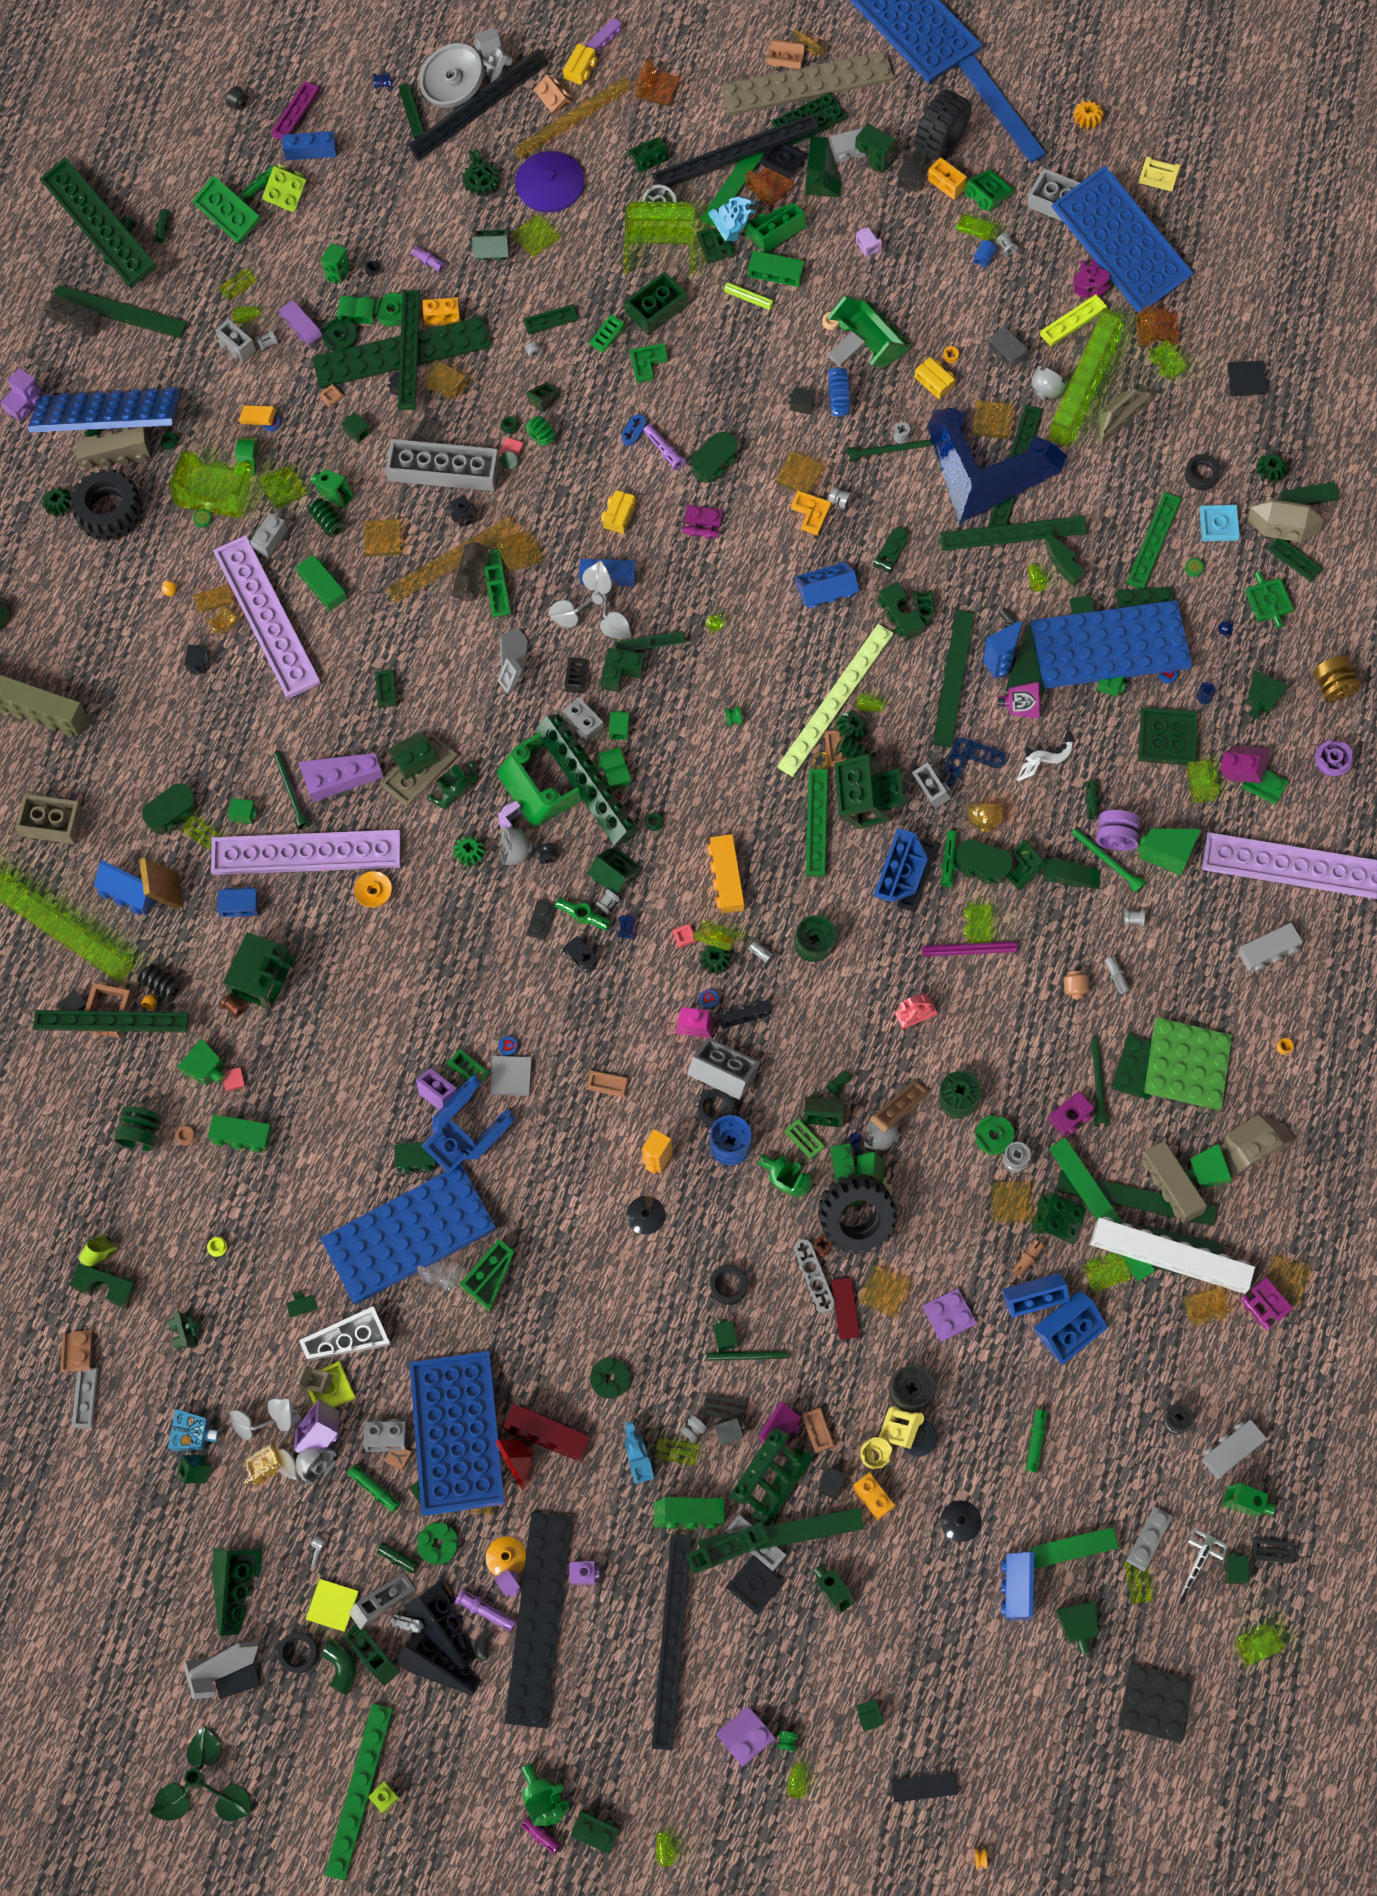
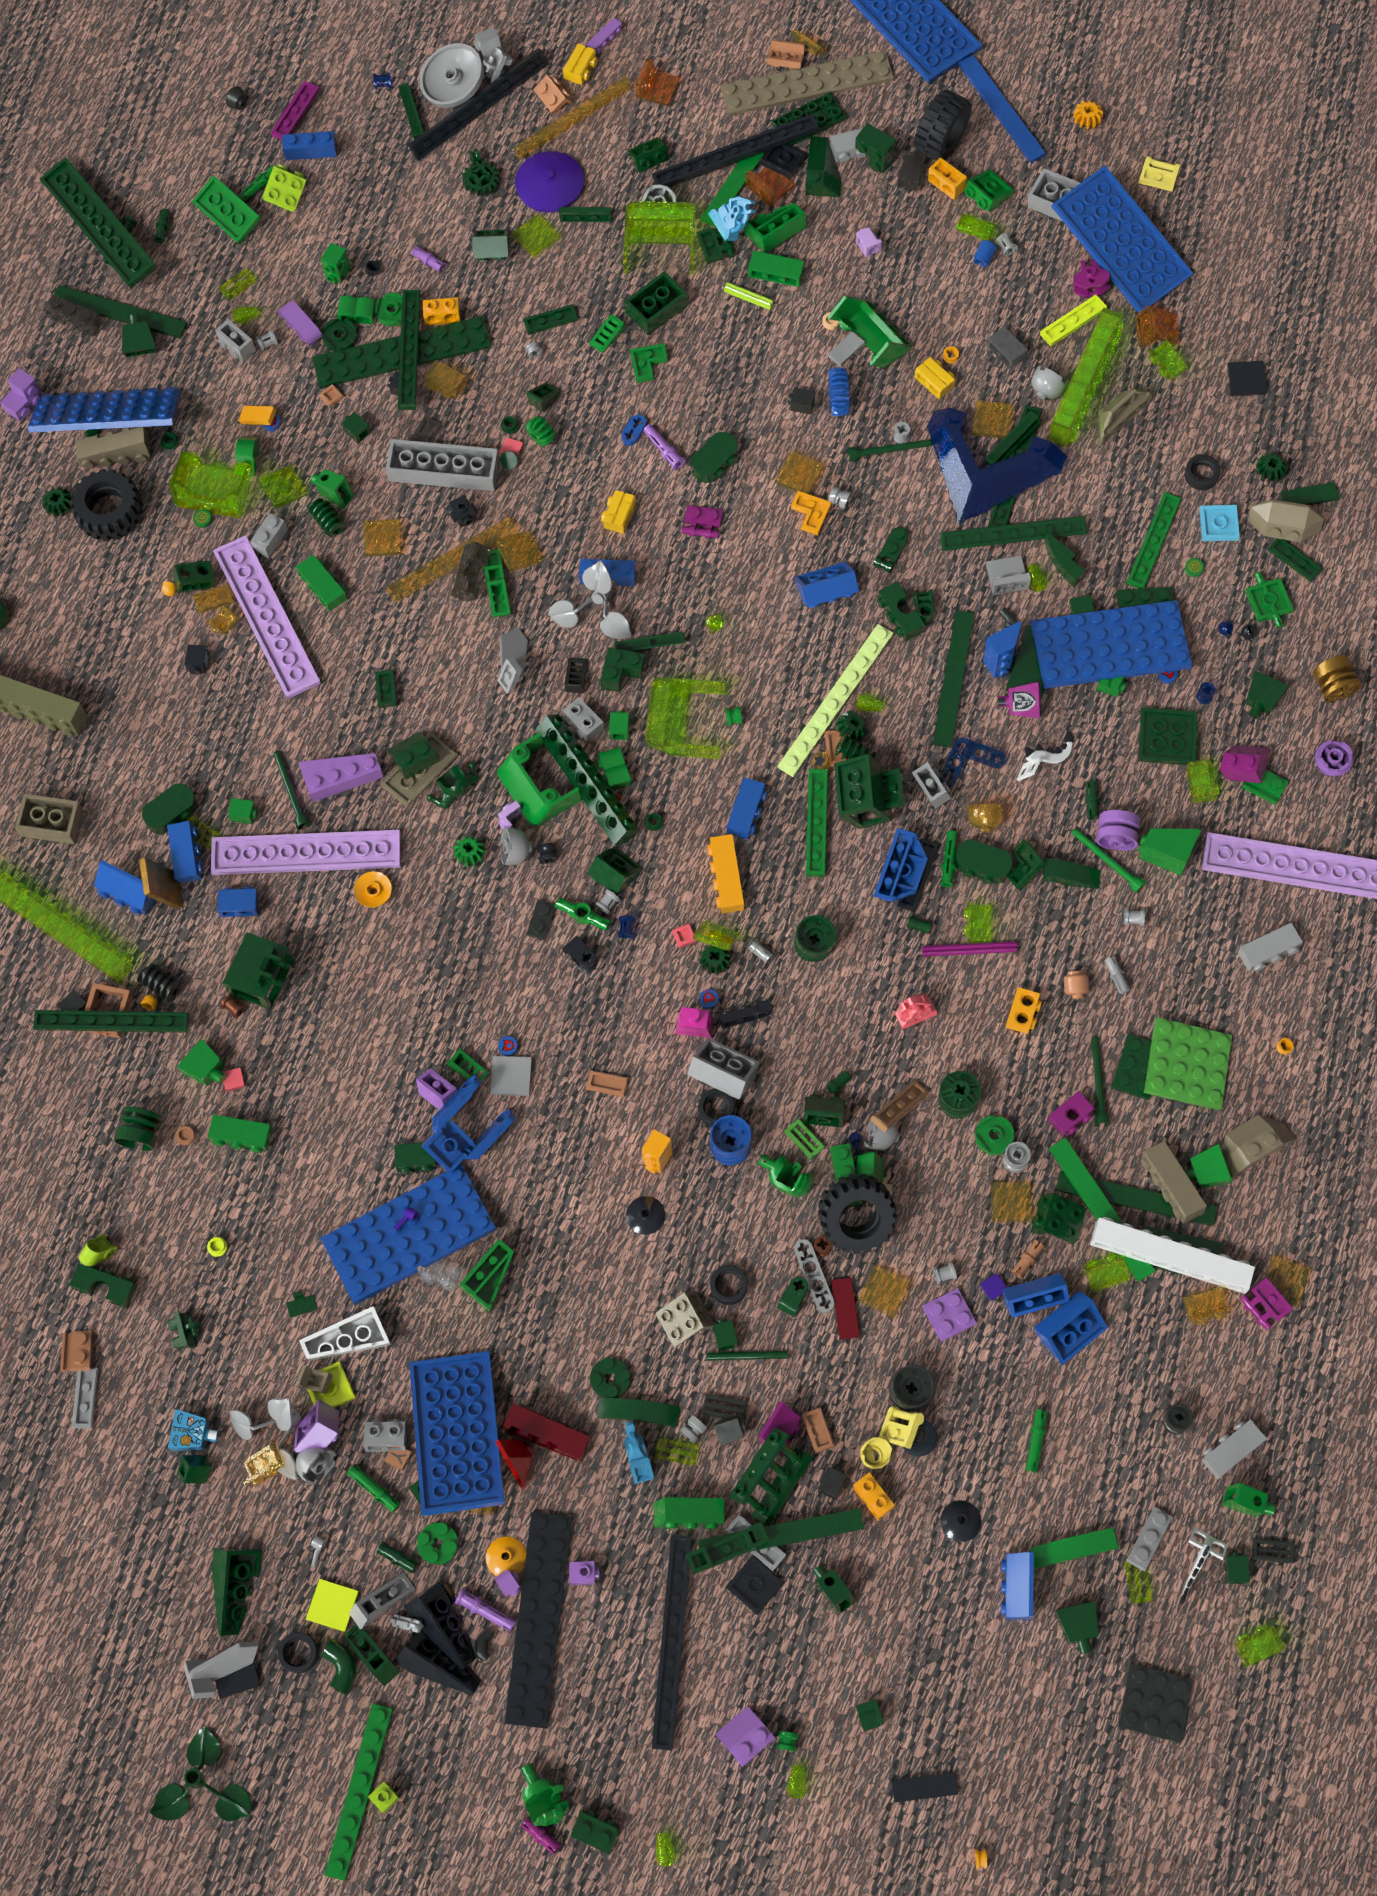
none -> dark green torso [122,314,158,358]
none -> blue brick [167,821,204,883]
none -> dark green brick [172,560,215,593]
none -> dark purple hand [393,1207,419,1231]
none -> dark green tile [559,207,612,222]
none -> dark green slope [597,1398,680,1427]
none -> clear neon green windscreen [645,677,726,759]
none -> bracket [656,1291,715,1347]
none -> blue brick [726,777,768,840]
none -> dark green piece [776,1276,808,1317]
none -> dark green pin [907,916,932,934]
none -> light grey bush [932,1262,957,1285]
none -> dark purple tile [980,1273,1007,1301]
none -> dark green piece [985,411,1041,470]
none -> light grey bracket [986,556,1031,595]
none -> light orange brick [1006,987,1042,1034]
none -> black hinge [1241,624,1256,640]

